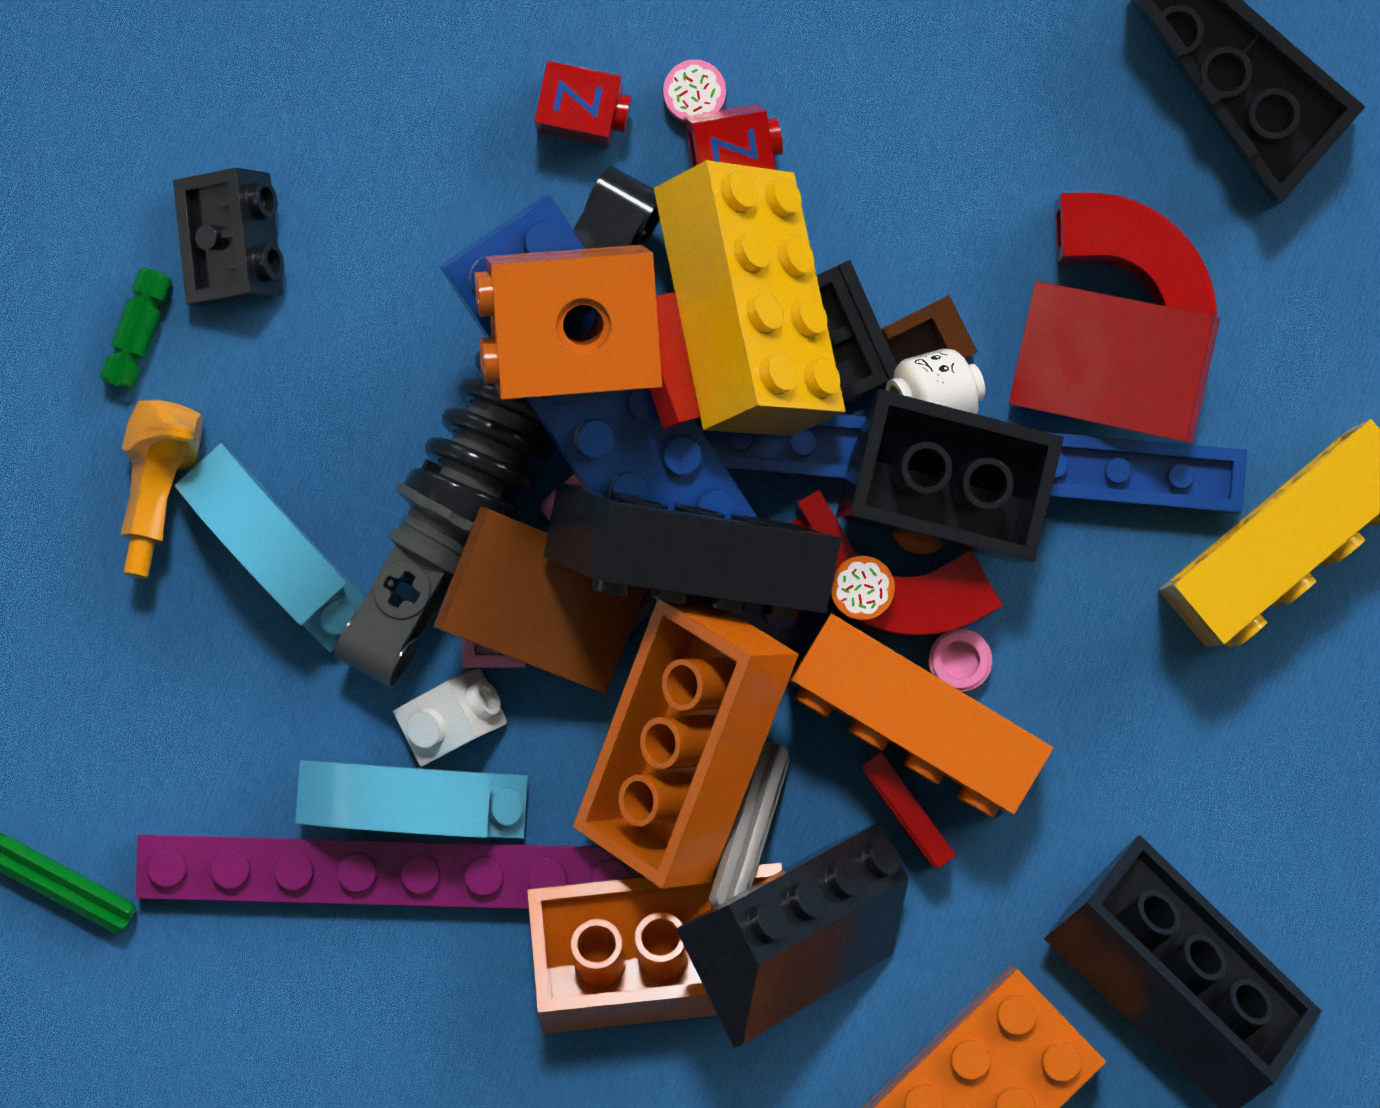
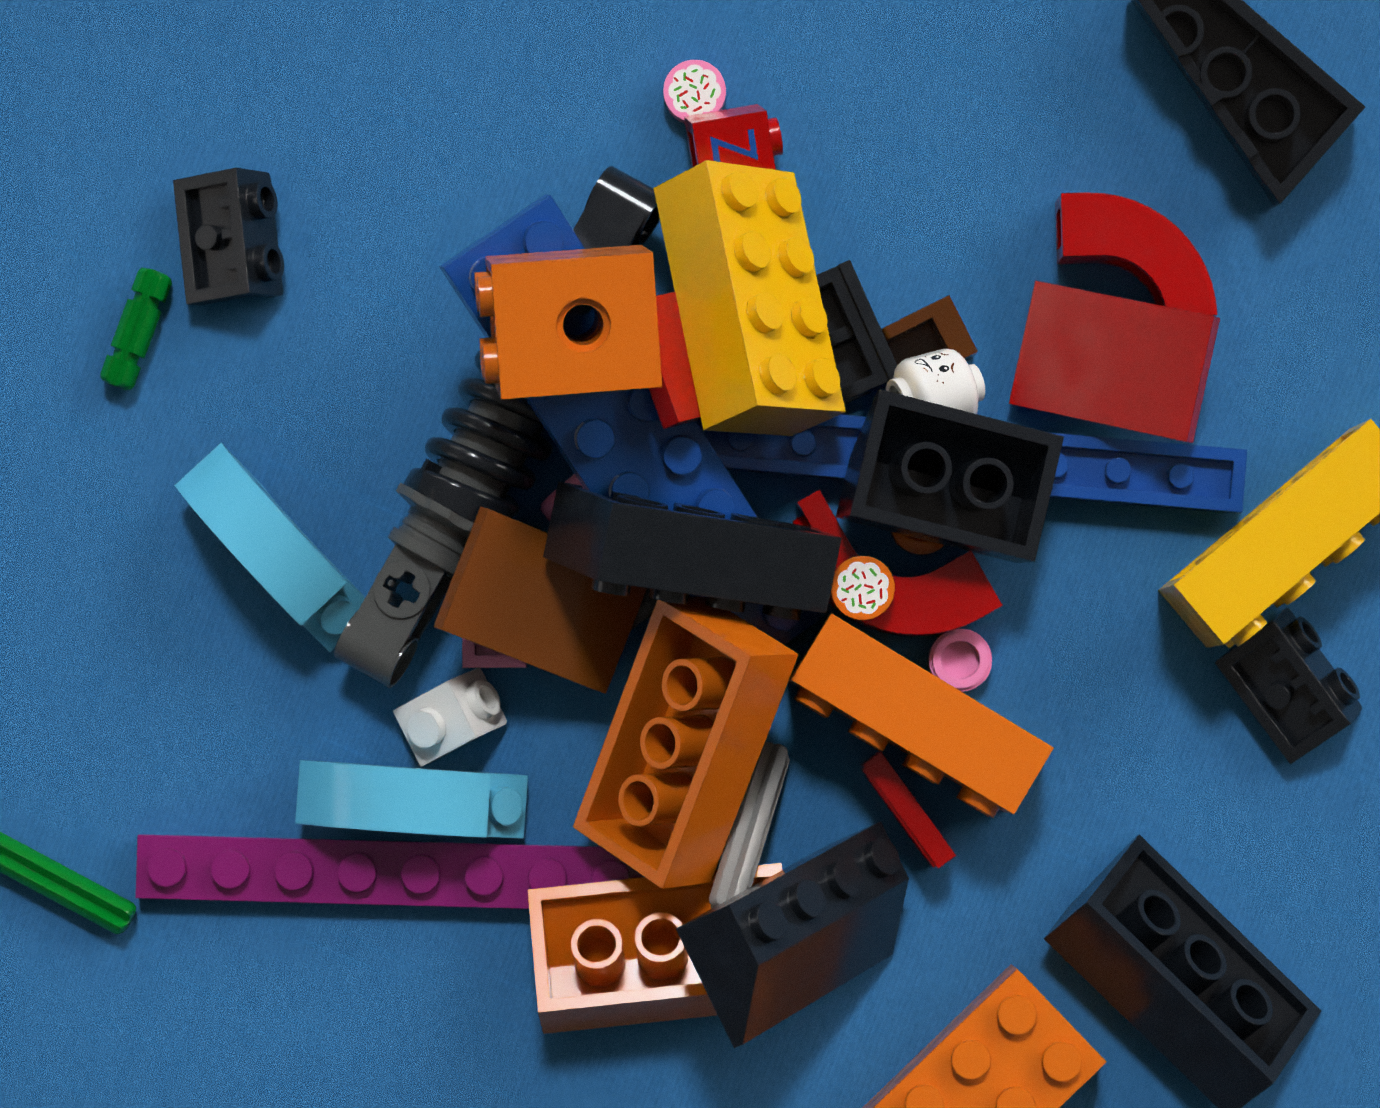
light orange animal [120,400,203,579] -> none
red brick [534,61,632,147] -> none
none -> black bracket [1215,608,1362,764]

